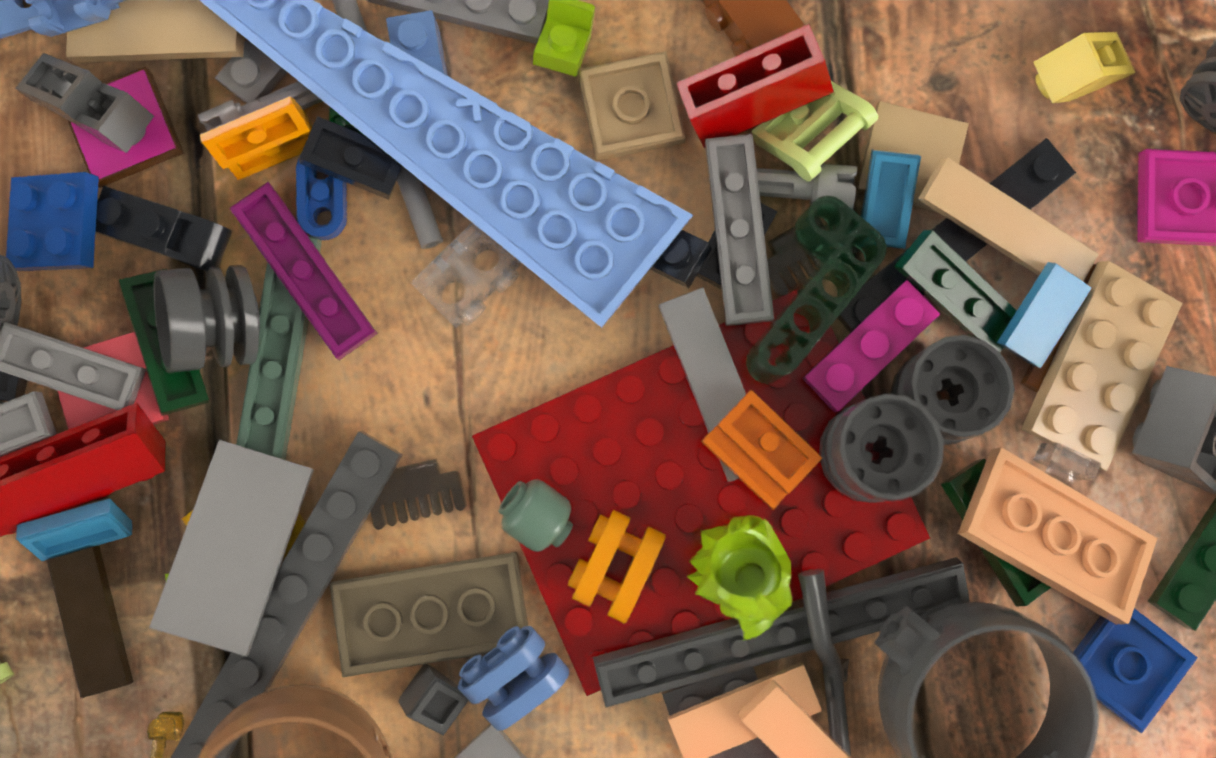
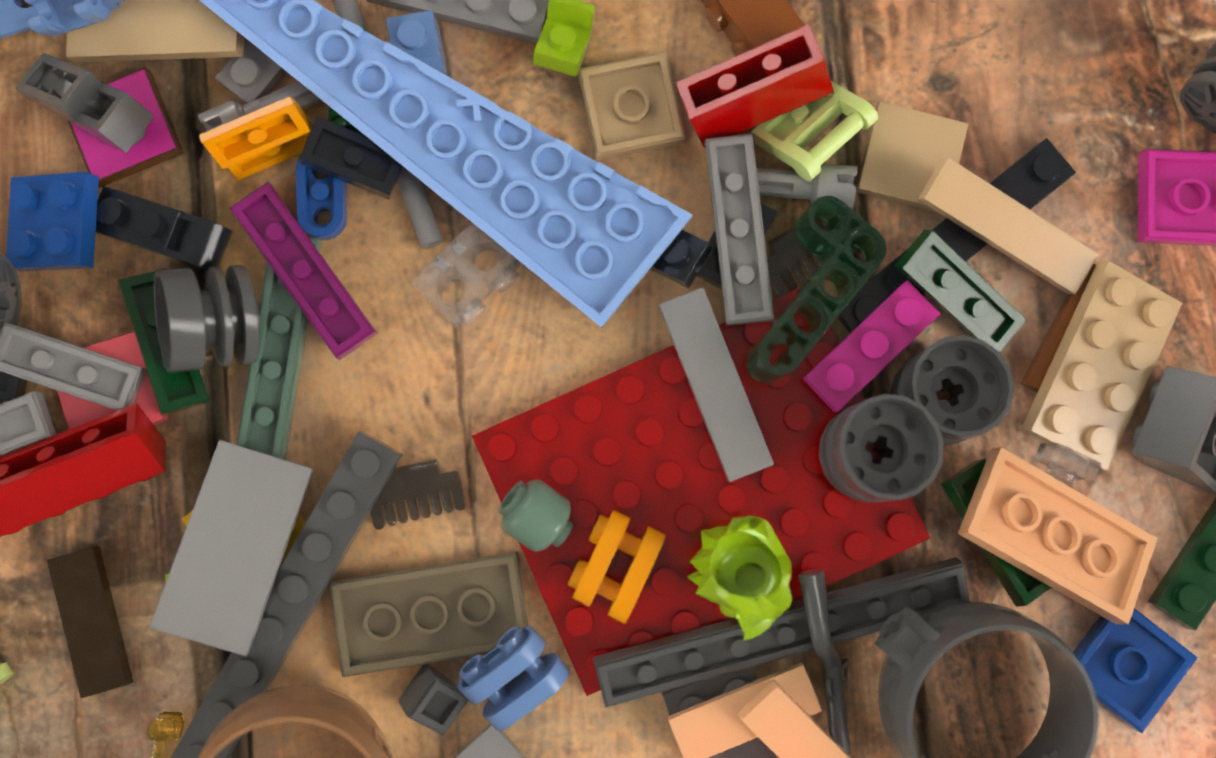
dark azure tile [16,498,132,561] -> none
orange plate [701,390,822,510] -> none
dark azure tile [857,149,921,249] -> none
tile [997,262,1092,368] -> none
light yellow slope [1033,32,1136,104] -> none

